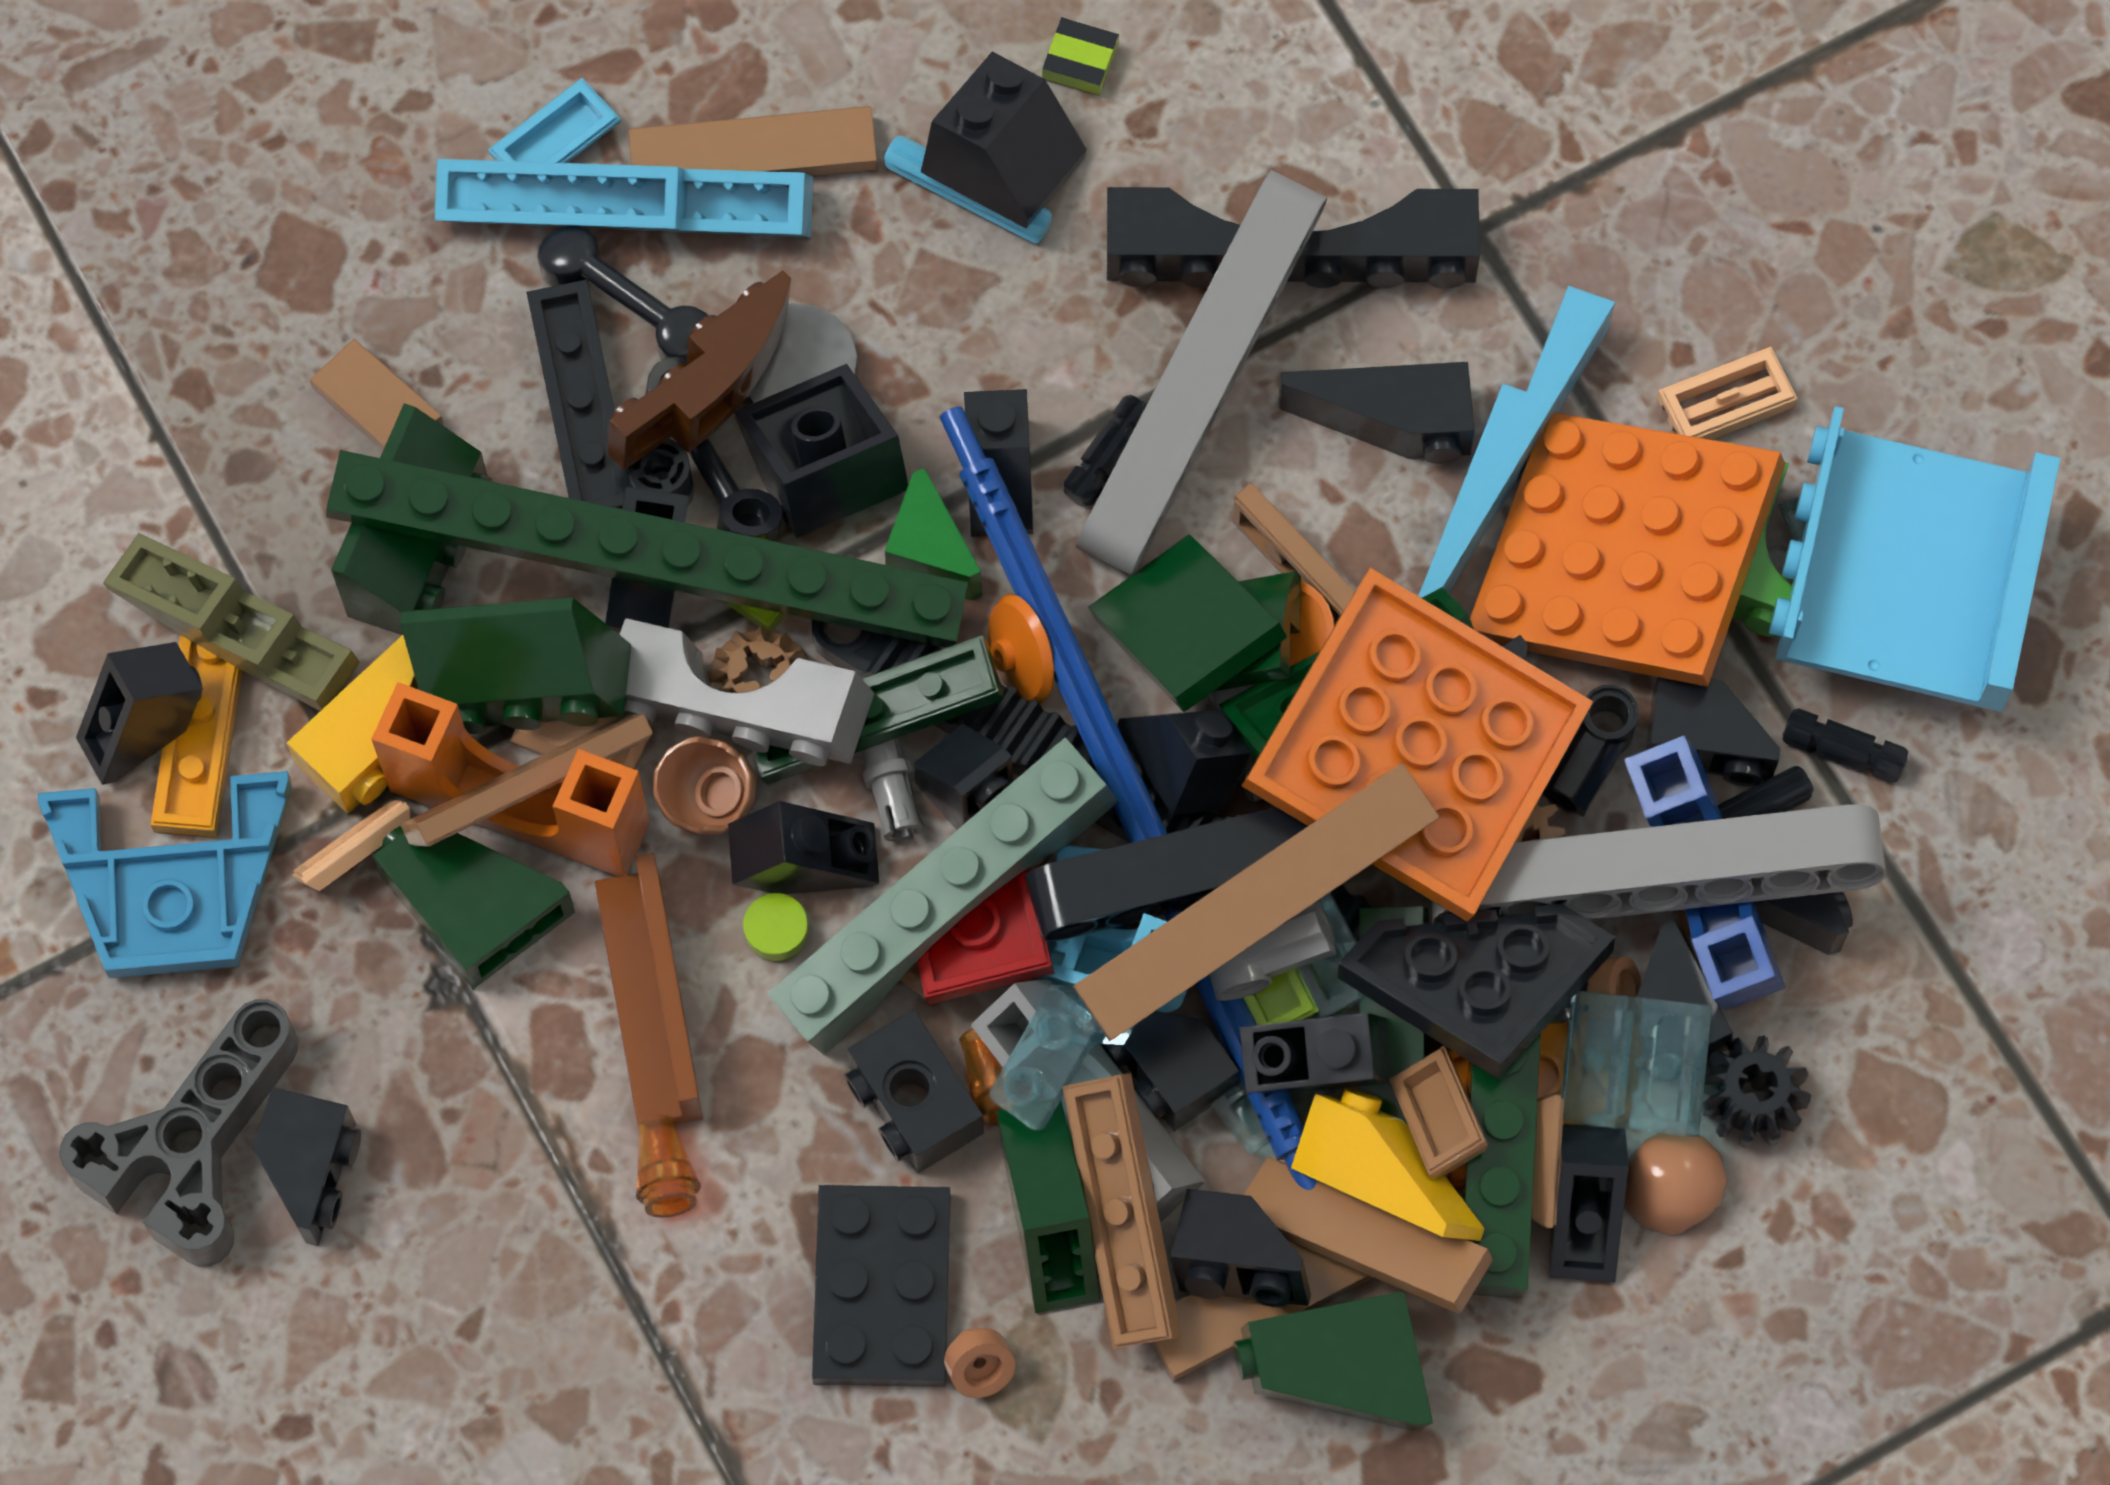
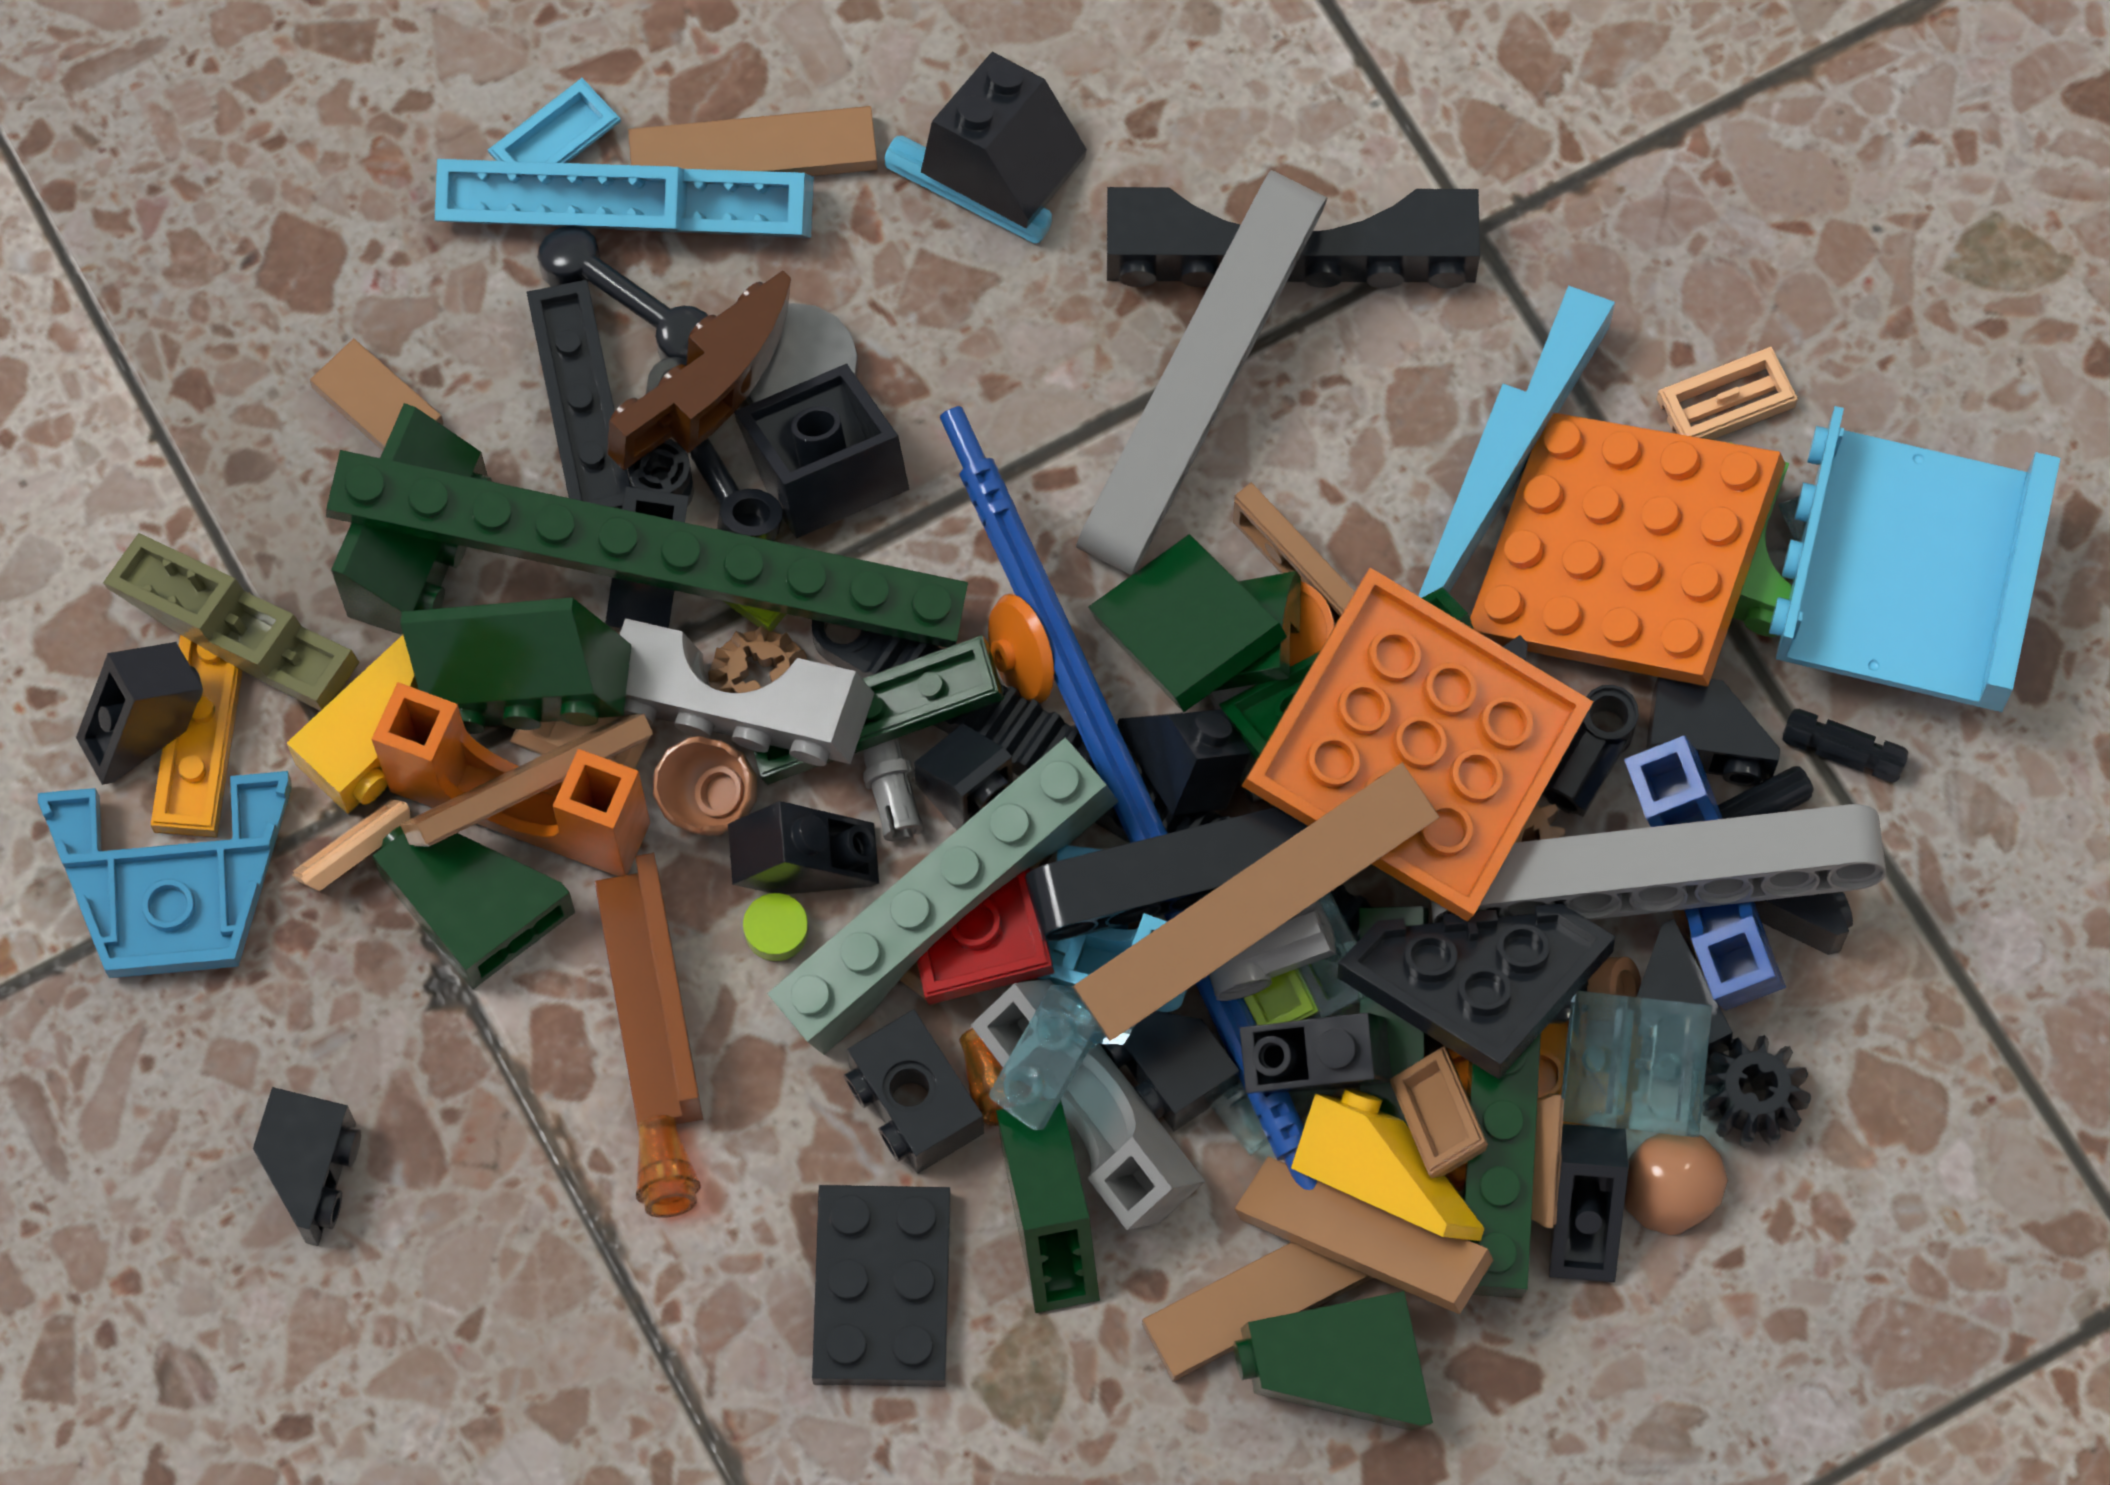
dark grey beam [59,999,298,1266] -> none
green slope [884,468,982,600] -> none
nougat tile [944,1328,1016,1398] -> none
black slope [964,389,1033,537] -> none
tile [1042,17,1119,95] -> none
medium nougat tile [1062,1073,1182,1349] -> none
black axle [1064,395,1147,507] -> none
black slope [1170,1189,1311,1307] -> none
black slope [1278,362,1475,464] -> none

